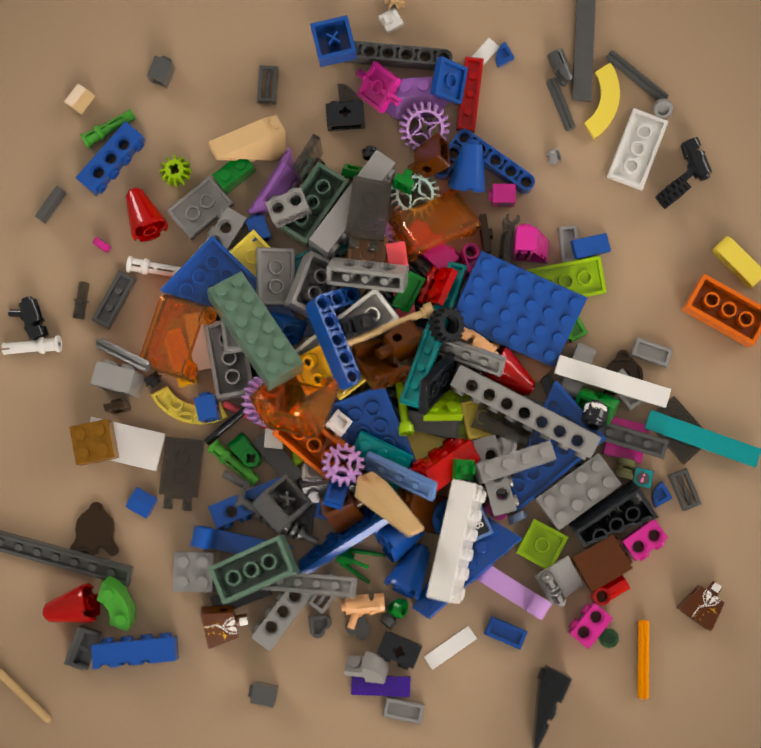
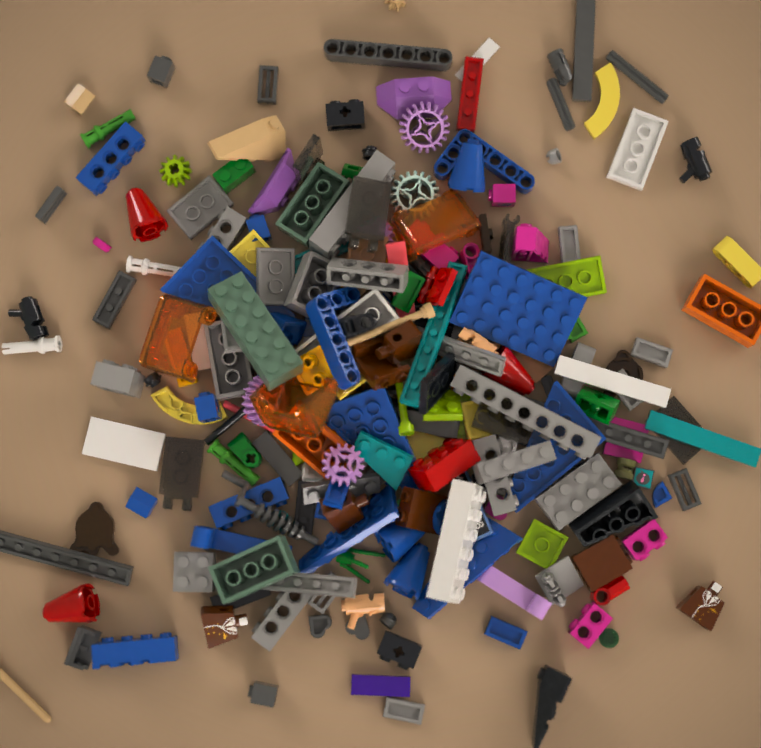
pearl gold brick [69,419,119,466] -> none
clear smoke axle [72,281,89,320] -> none
dark grey axle [95,338,151,372] -> none
bright green brick [97,576,136,632] -> none
dark brown plate [103,399,131,414] -> none
dark grey brick [252,474,312,534] -> none
white tile [264,428,283,449] -> none
light grey brick [265,187,312,228] -> none
blue brick [310,15,357,67] -> none
white tile [325,409,353,437] -> none
clear smoke tile [338,84,358,103] -> none
light grey brick [344,652,389,684] -> none
tan wedge [354,471,424,537] -> none
dark pink plate [356,61,402,113] -> none
medium blue tile [364,451,438,501] -> none
white tile [378,7,404,34] -> none
green tile [387,598,408,619] -> none
green tile [393,168,415,195] -> none
reddish brown torso [408,132,450,178] -> none
white sticker [424,626,477,670] -> none
black tyre [428,307,465,343] -> none
blue plate [430,56,468,105] -> none
green tile [452,459,476,480] -> none
blue tile [495,42,515,68] -> none
sand blue tile [508,510,528,525] -> none
blue tile [570,233,611,260] -> none
black head [581,400,609,431] -> none
light orange axle [637,620,649,699] -> none
light grey tile [653,98,673,118] -> none
black tyre [655,176,691,209] -> none

